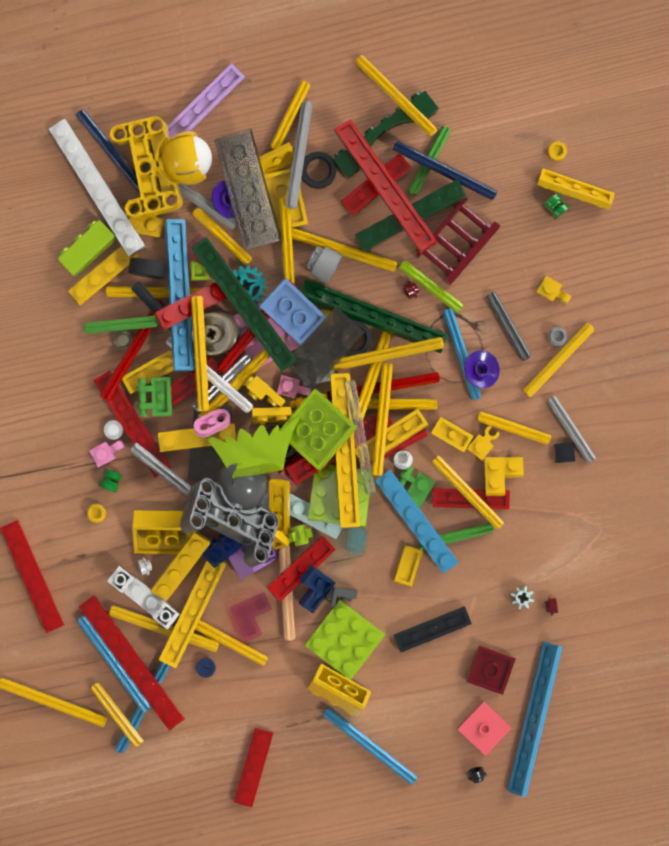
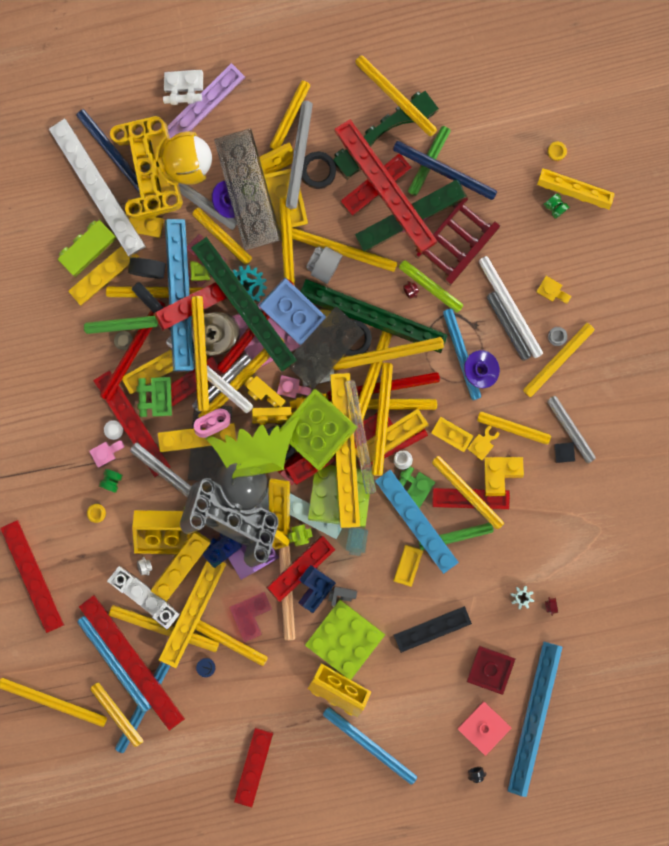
none -> white plate [163,70,203,105]
none -> white axle [479,256,543,358]

